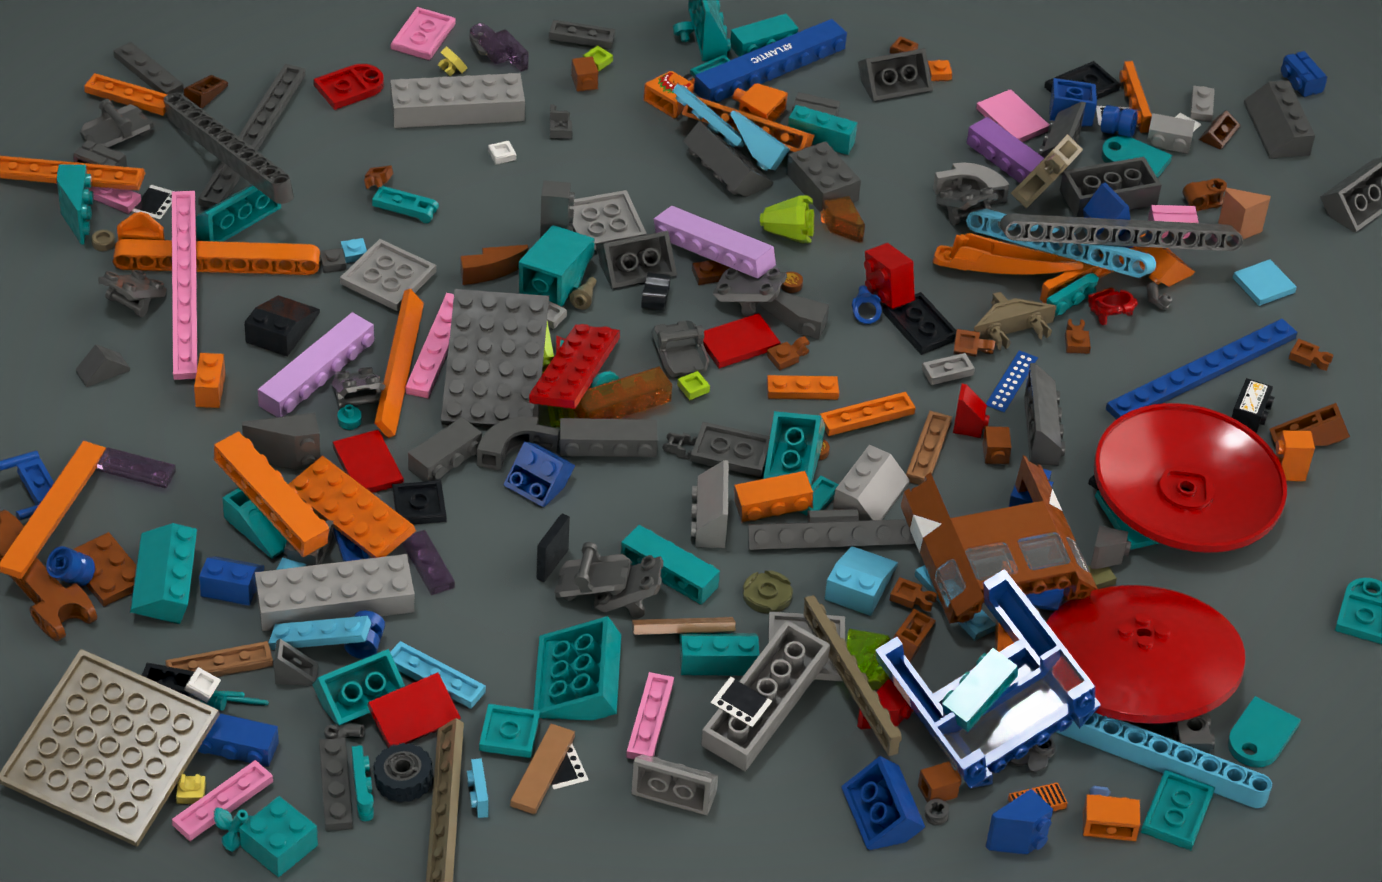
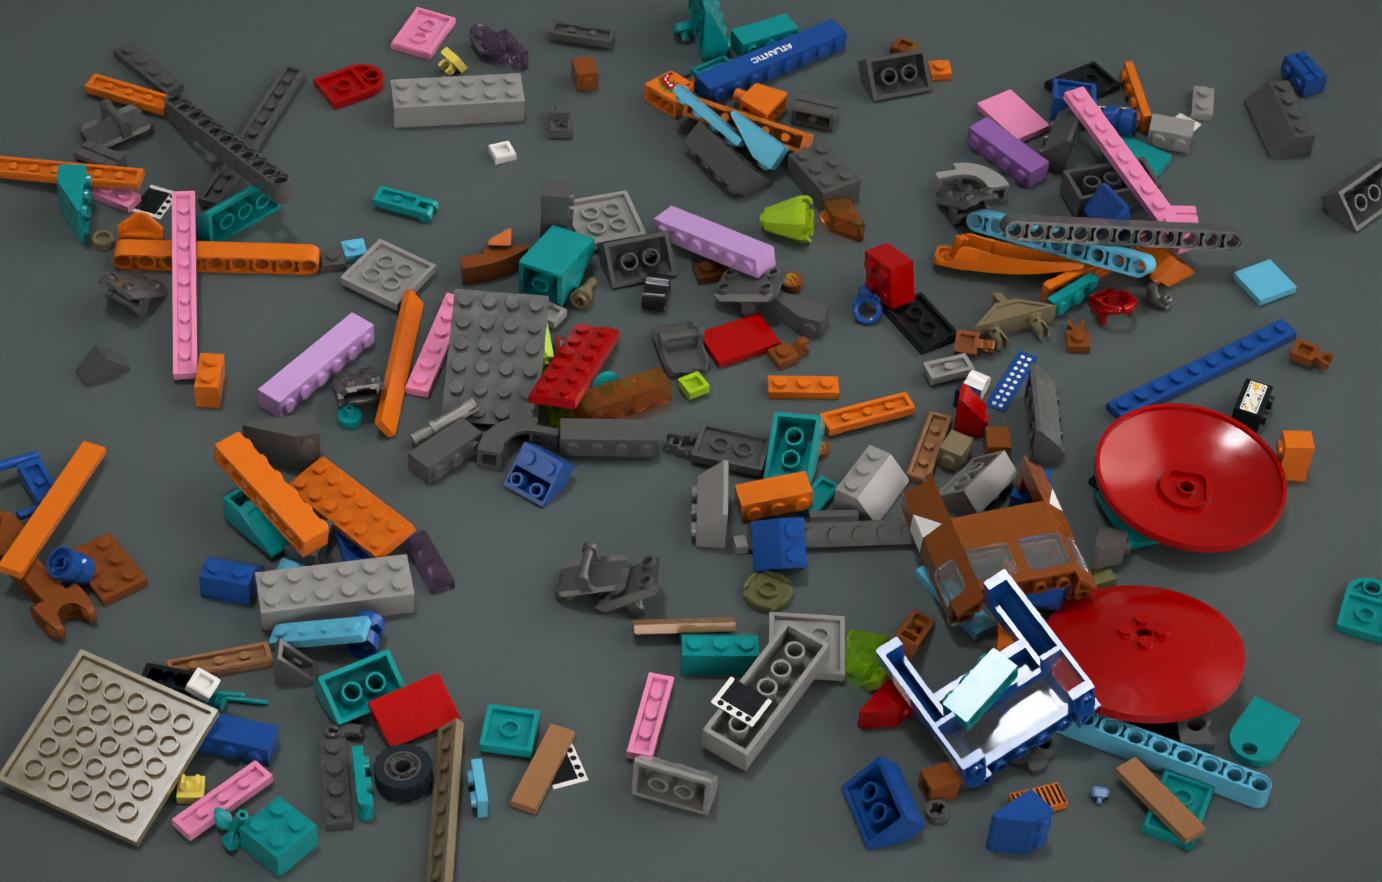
clear purple plate [97,447,176,489] -> none
teal slope [130,523,197,624] -> none
reddish brown slope [184,75,228,109] -> none
black slope [244,295,320,357] -> none
red tile [333,429,404,493] -> none
dark orange plate [364,165,393,189] -> none
medium azure plate [390,641,486,709] -> none
black tile [392,480,446,525] -> none
teal slope [533,616,622,720] -> none
black tile [536,513,570,582] -> none
lime plate [583,46,613,71] -> none
teal brick [621,525,720,605] -> none
teal brick [788,105,858,155] -> none
dark tan plate [804,595,902,756] -> none
medium azure slope [824,546,898,616] -> none
dark orange plate [889,577,937,612] -> none
dark tan connector [1011,134,1083,209] -> none
orange brick [1083,794,1140,841] -> none
dark orange piece [1182,178,1227,211] -> none
reddish brown slope [1199,110,1241,149] -> none
nougat slope [1218,188,1271,240] -> none
dark orange slope [1269,403,1350,446] -> none
none -> light grey pin [410,397,479,447]
none -> orange slope [488,227,511,246]
none -> light grey piece [732,535,749,554]
none -> blue slope [751,517,807,572]
none -> dark tan brick [937,430,973,472]
none -> light grey slope [939,450,1018,516]
none -> white leg [953,370,991,407]
none -> bright pink plate [1063,86,1192,255]
none -> medium nougat tile [1114,757,1206,845]

